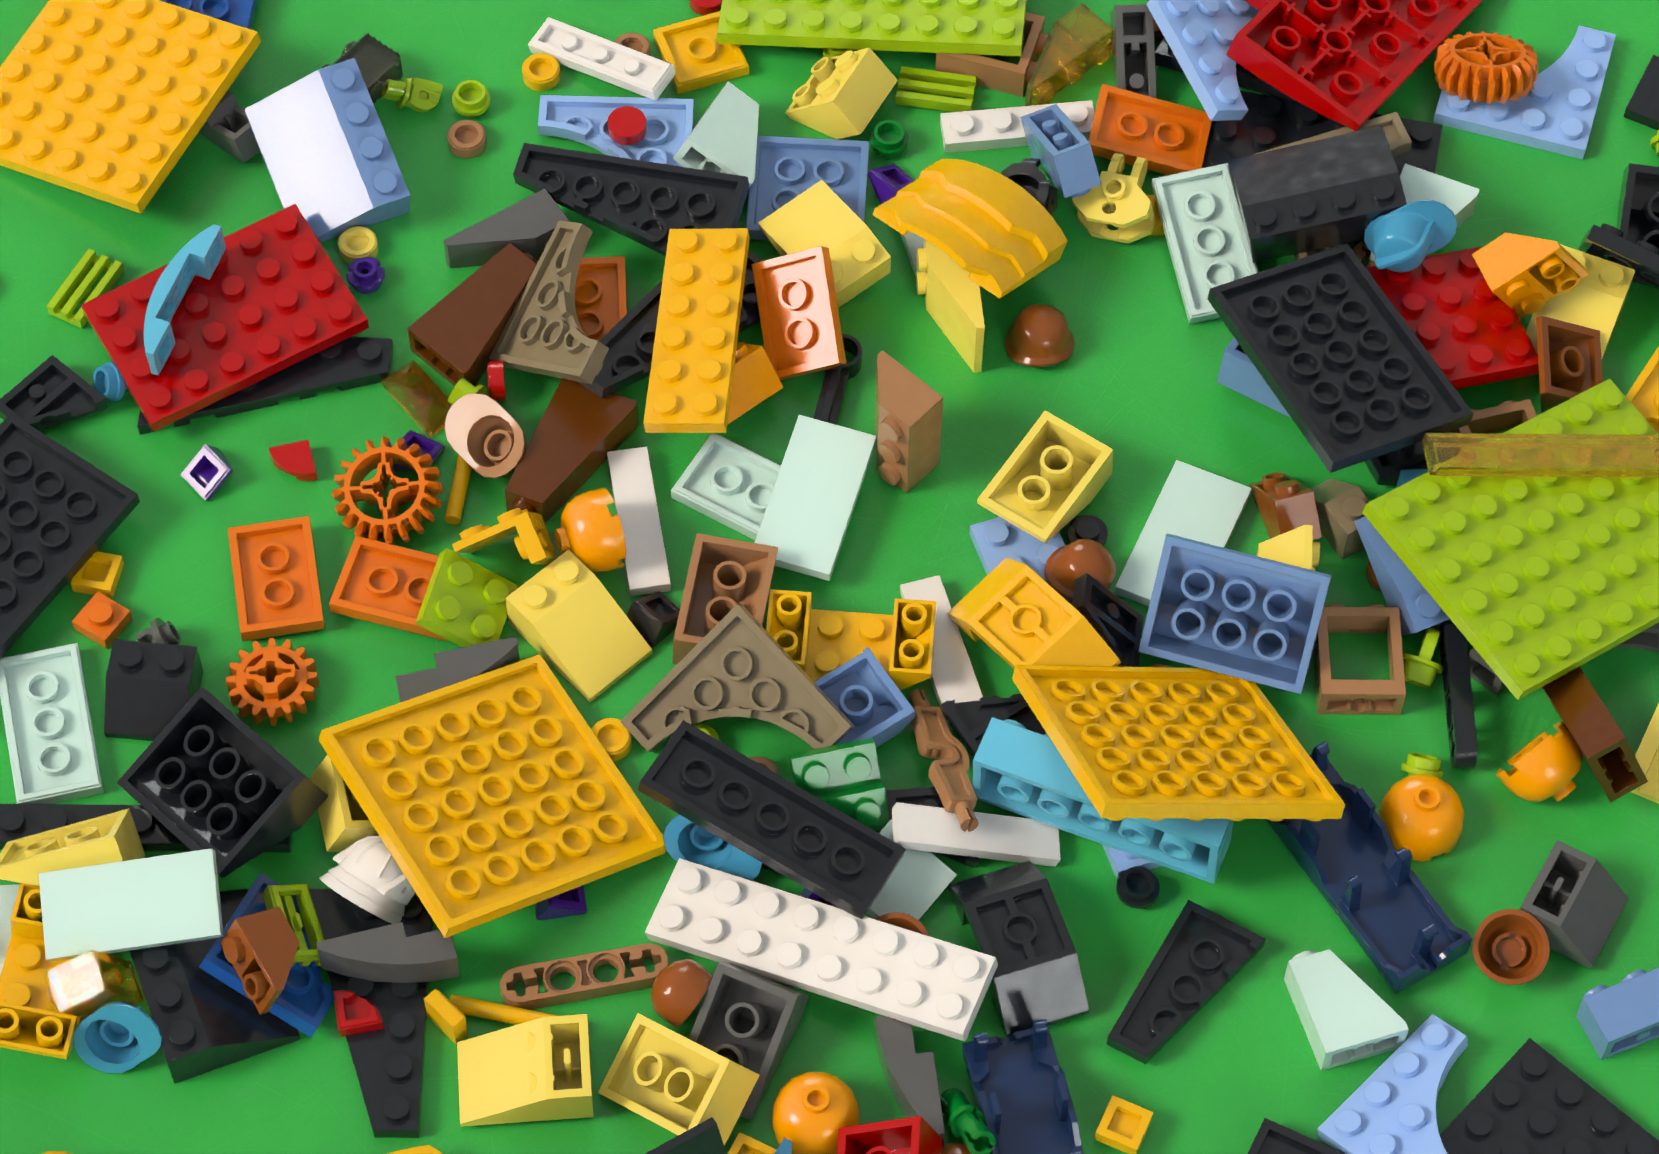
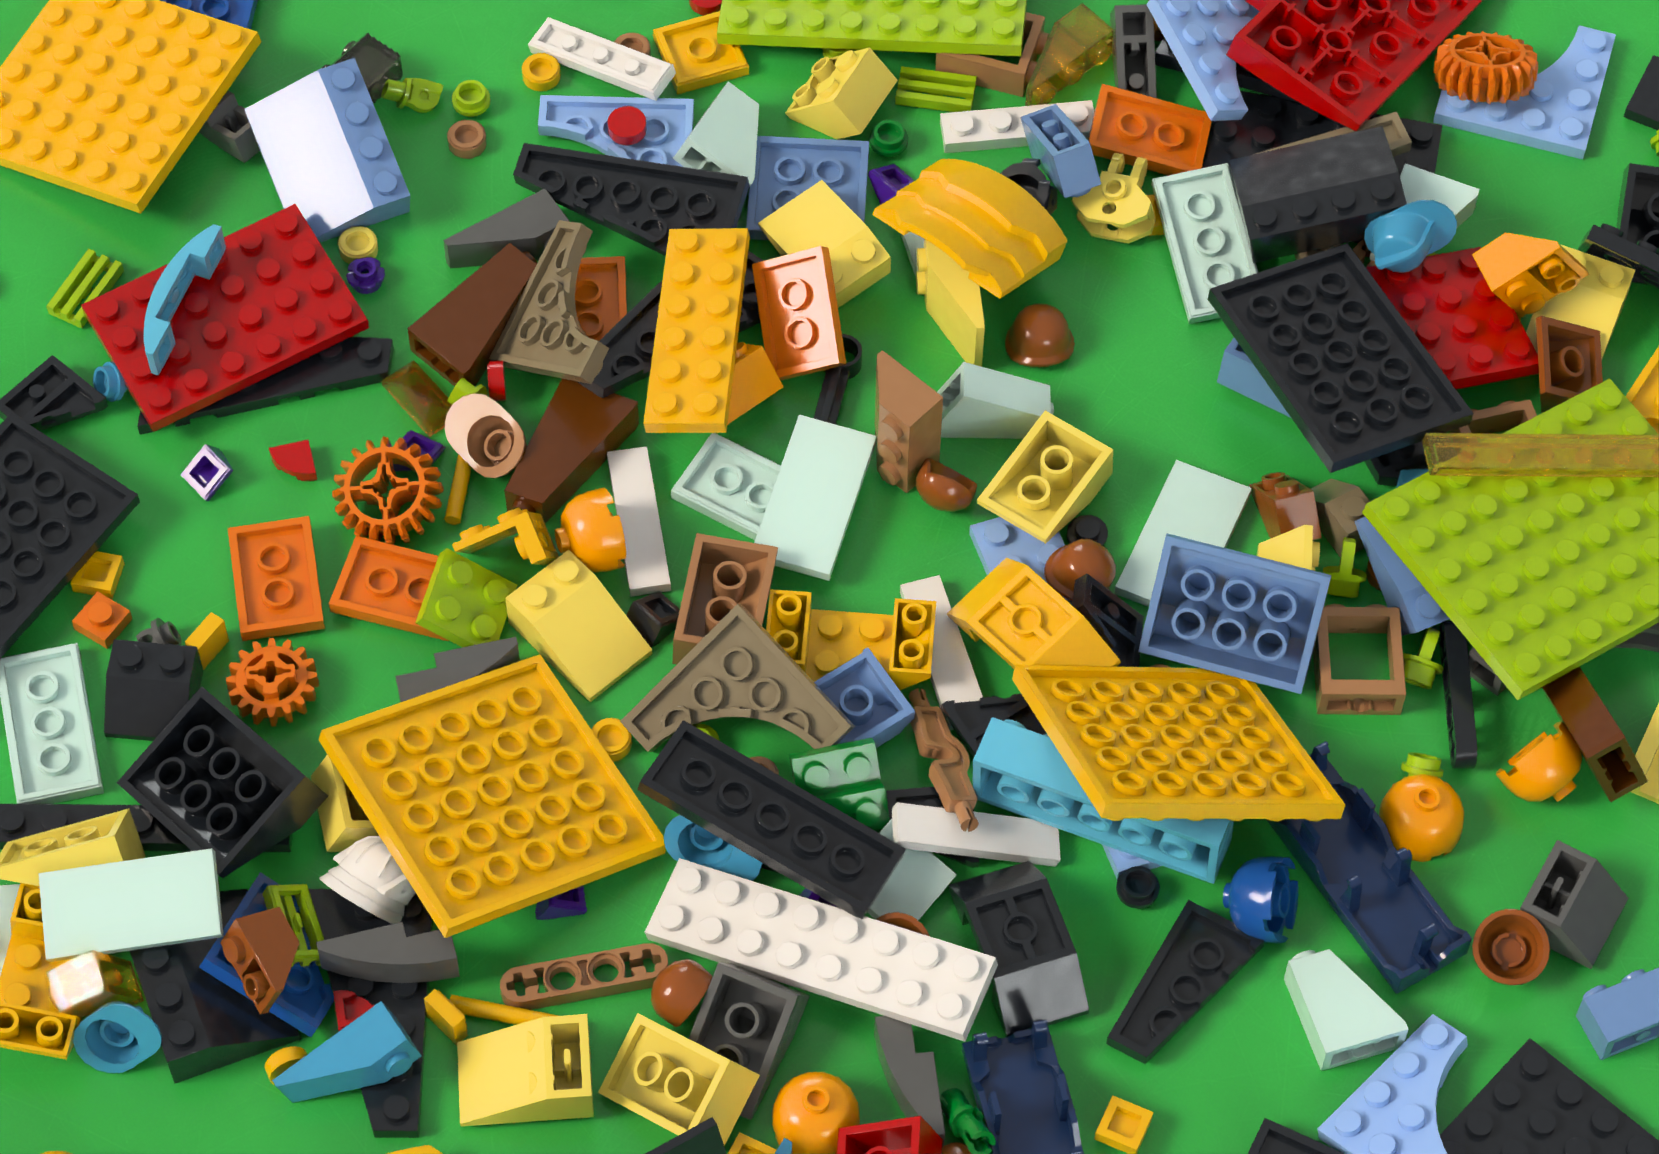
none -> yellow tile [185,612,229,670]
none -> yellow tile [264,1046,307,1085]
none -> dark azure slope [272,1001,422,1103]
none -> dark orange hair [916,458,977,512]
none -> light aqua slope [937,362,1054,439]
none -> blue cylinder [1223,856,1298,943]
none -> lime piece [1323,537,1367,598]

